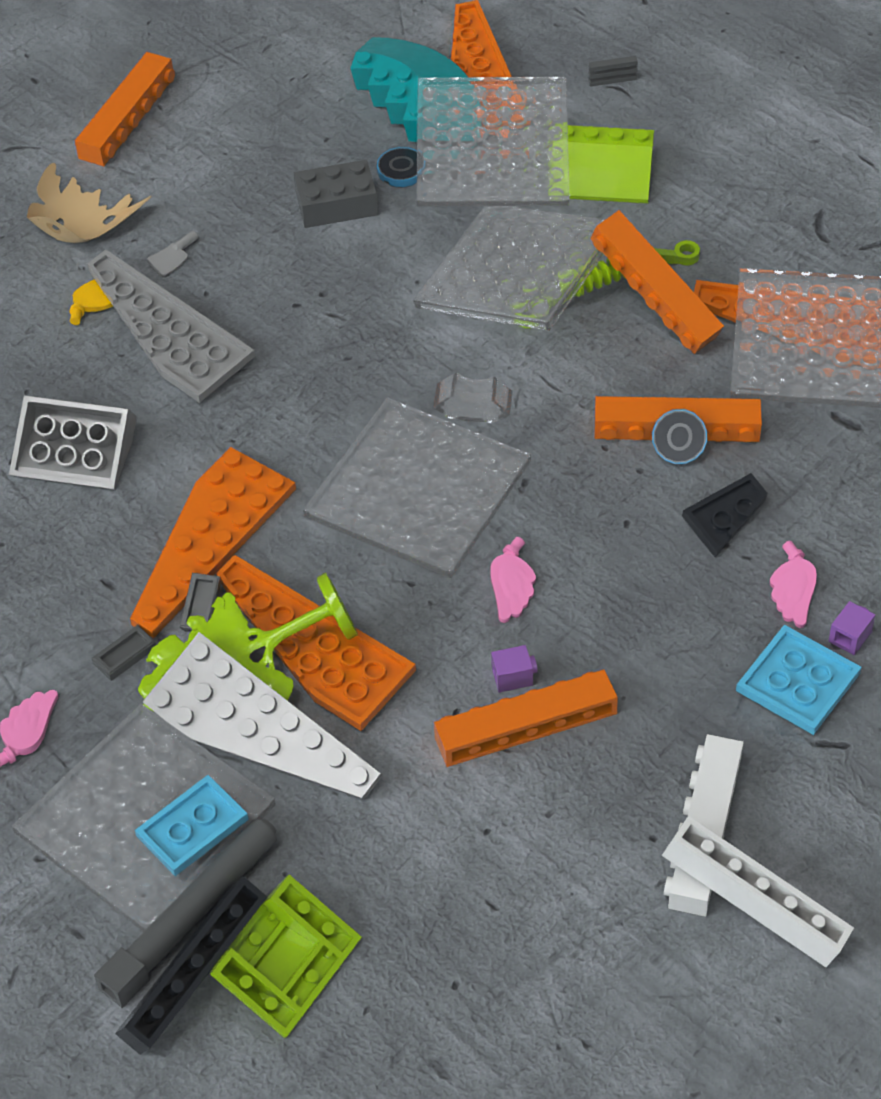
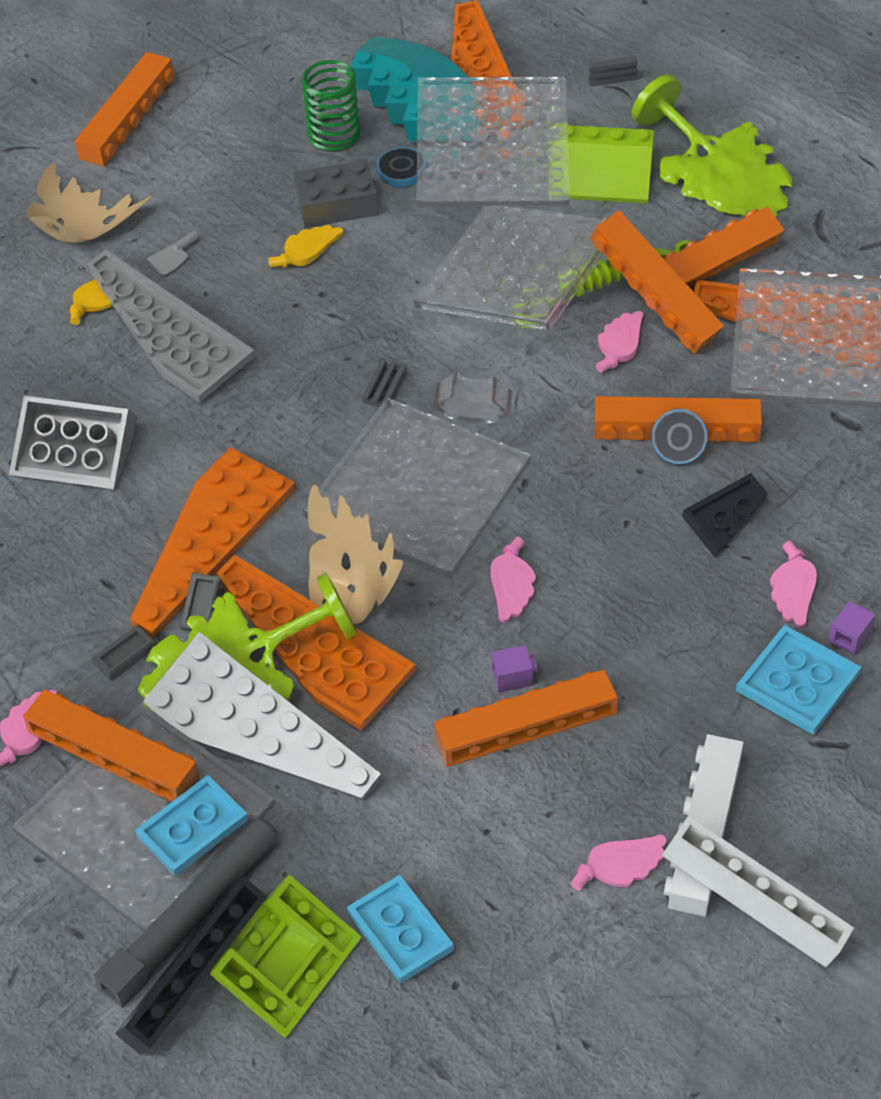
none -> orange brick [23,689,199,802]
none -> yellow animal [268,225,344,268]
none -> green piece [302,60,361,151]
none -> tan piece [308,485,403,624]
none -> medium azure plate [347,875,454,984]
none -> dark grey tile [362,359,407,409]
none -> bright pink animal [570,835,666,891]
none -> bright pink animal [596,311,644,373]
none -> lime plant [631,74,793,217]
none -> orange brick [663,206,785,288]

